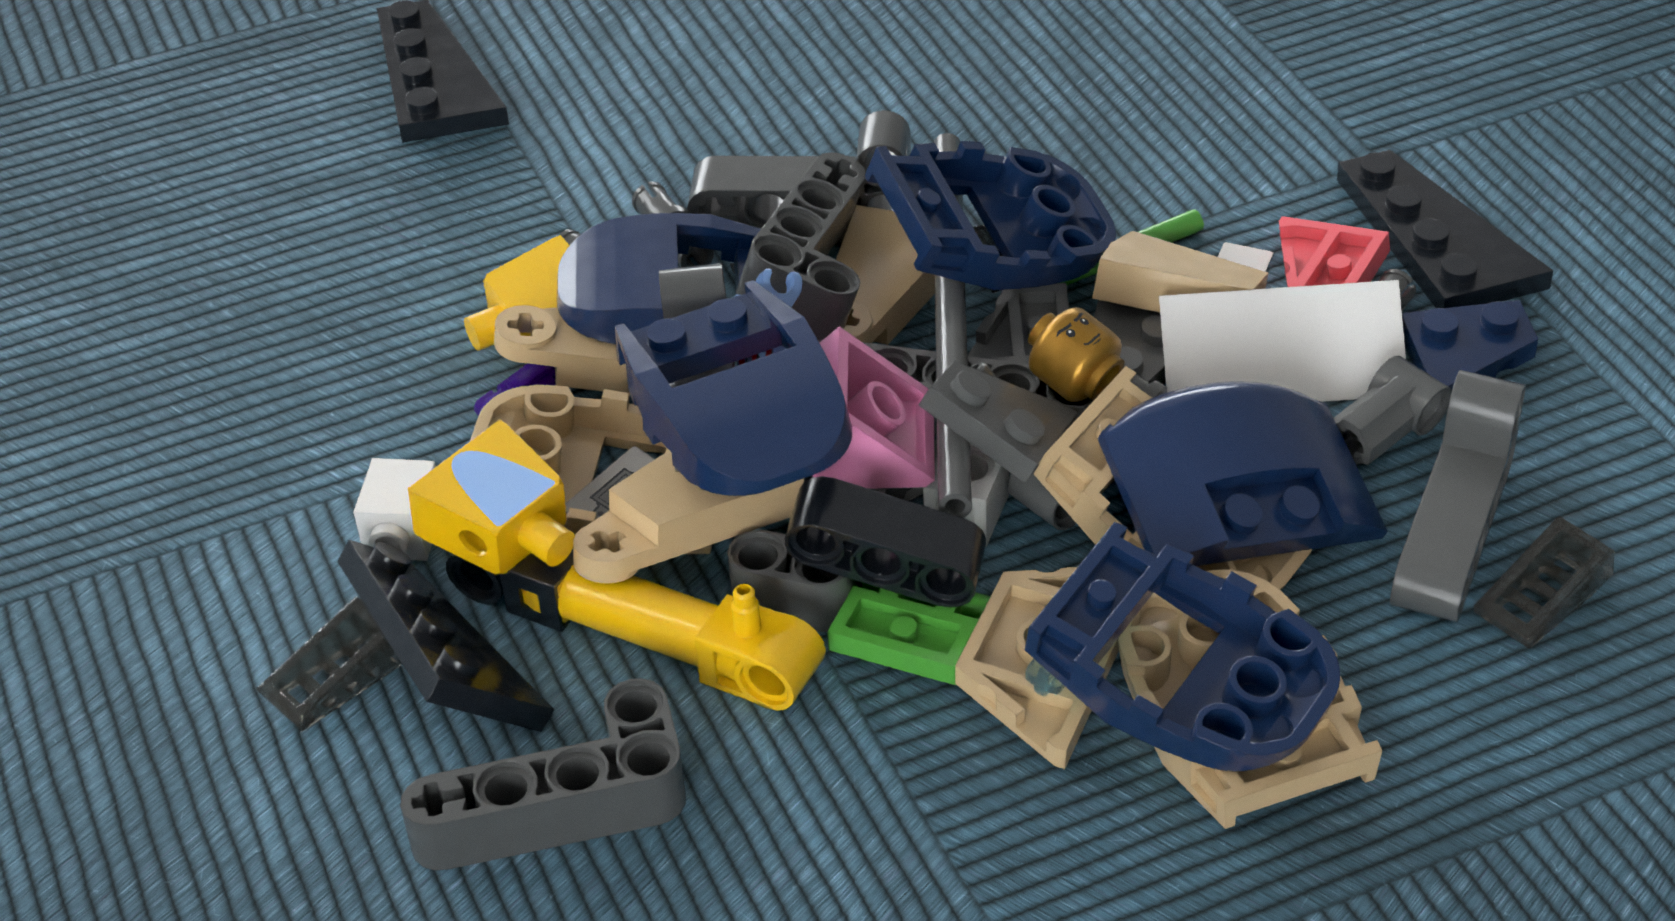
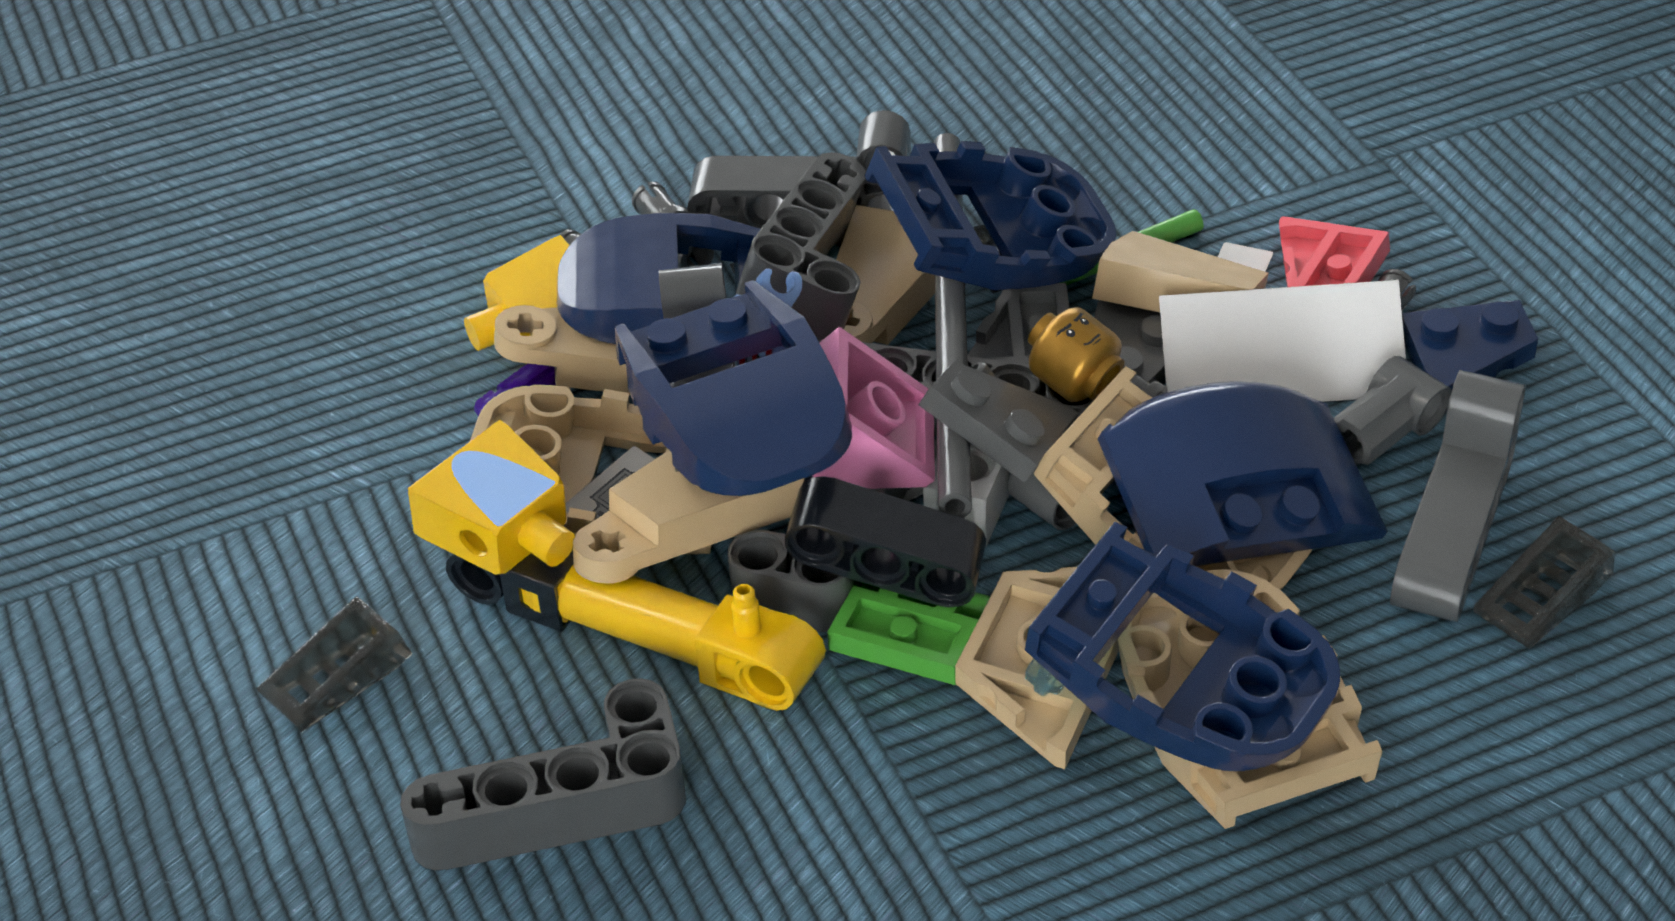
black wing [337,540,555,732] -> none
white brick [354,458,436,561] -> none
black wing [377,0,509,143] -> none
black wing [1337,150,1553,308] -> none

